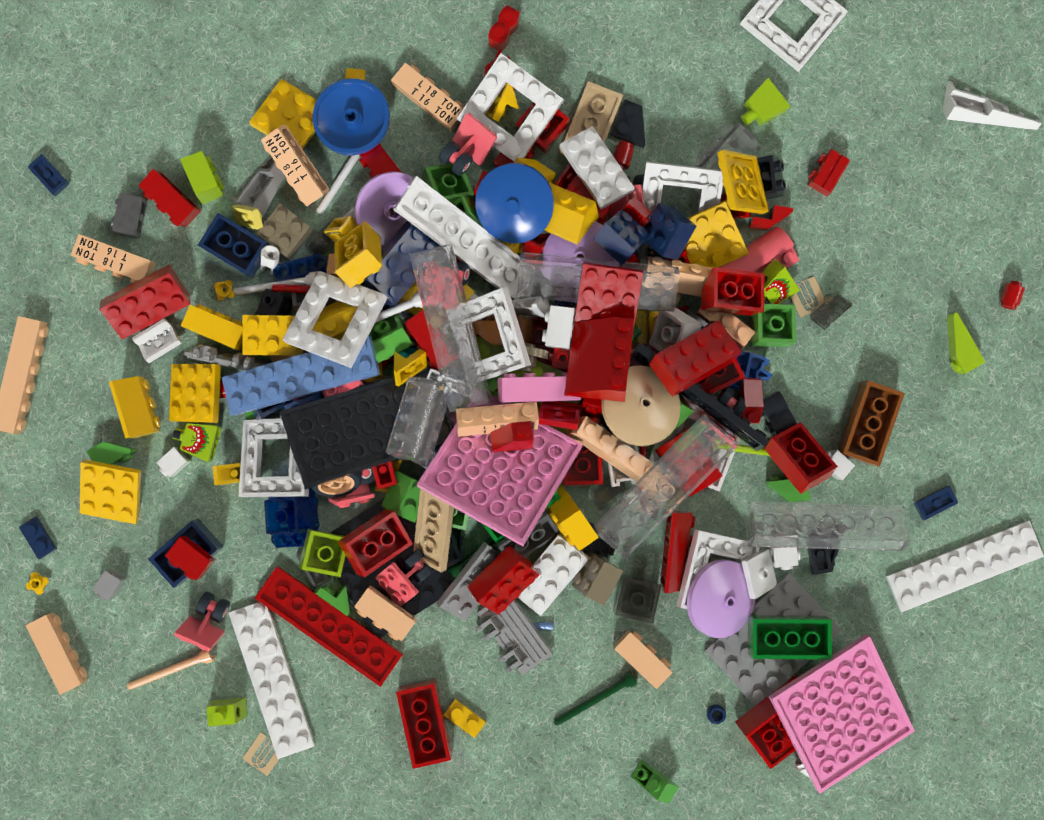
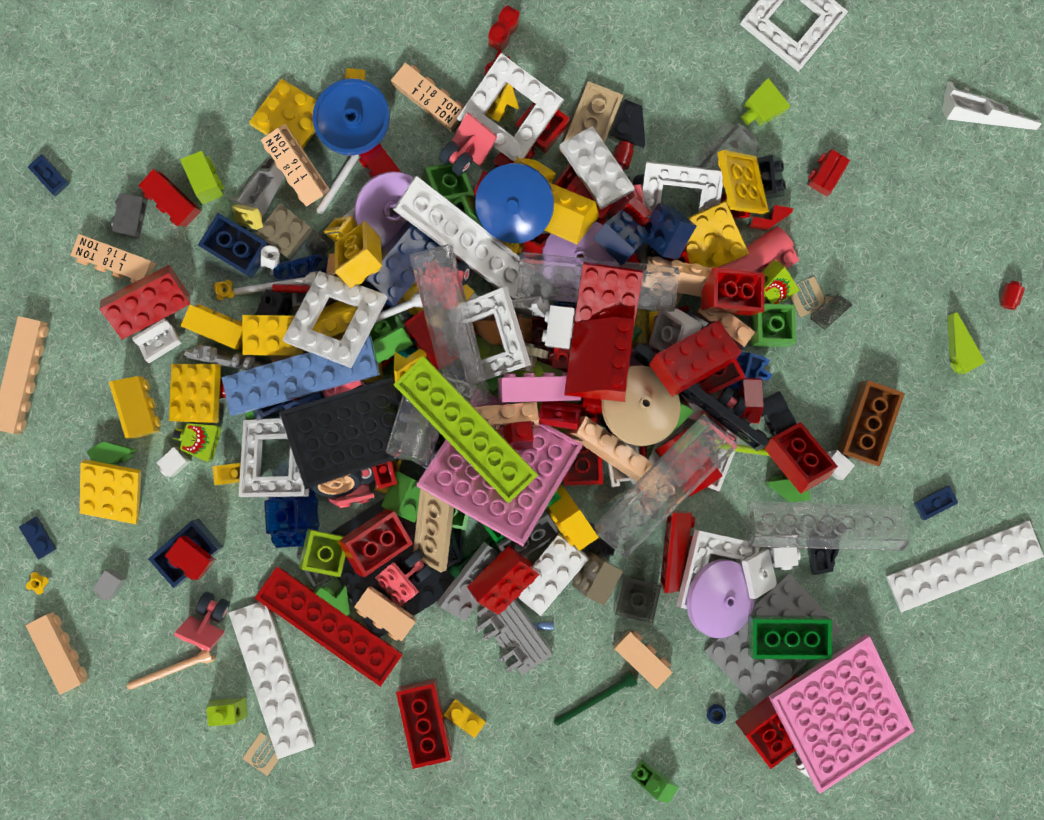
none -> lime plate [394,356,539,504]

